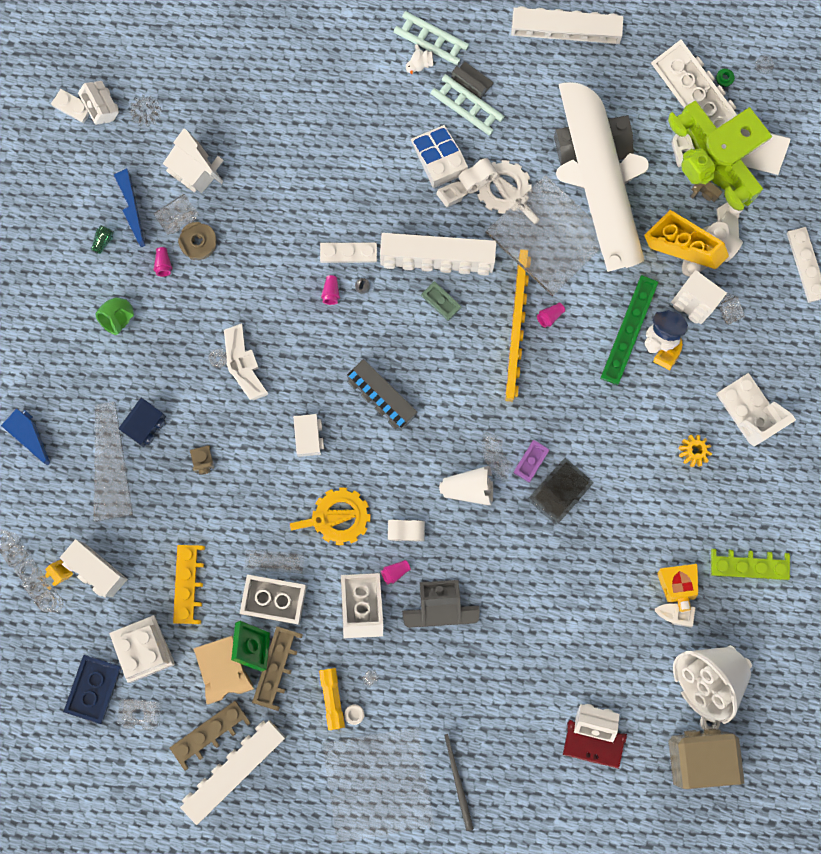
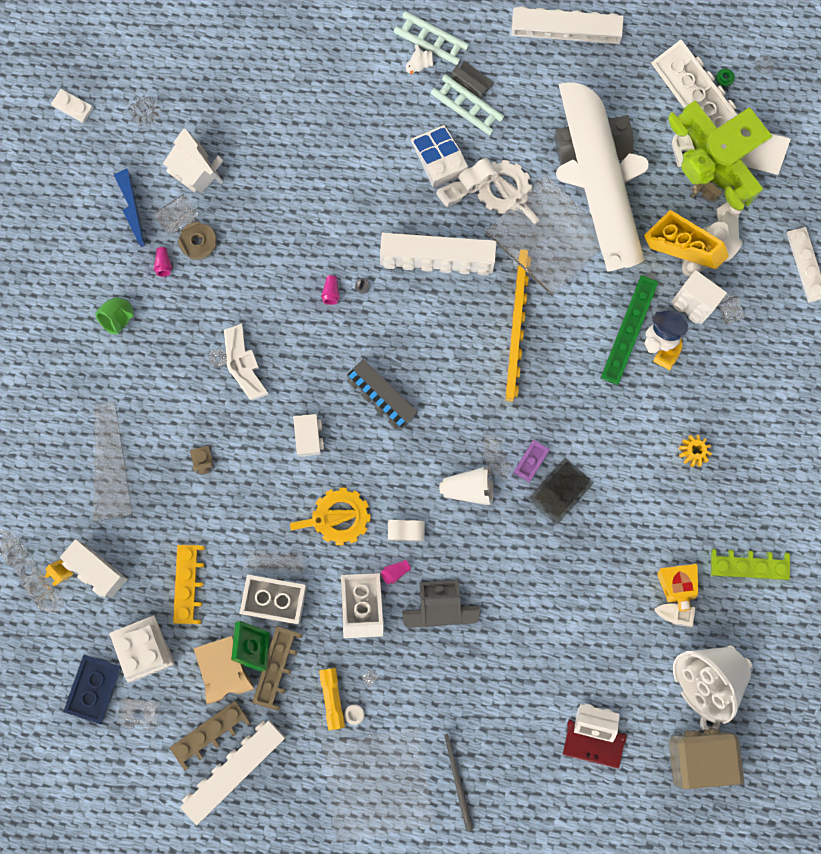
blue slope [1,408,50,465] -> none
white brick [78,81,119,125] -> none
clear green cone [91,225,114,254] -> none
dark blue slope [118,397,166,447] -> none
white plate [320,243,377,263] -> none
sand green plate [421,281,462,321] -> none
dark pink cone [537,302,565,328] -> none
white bracket [716,373,796,446] -> none

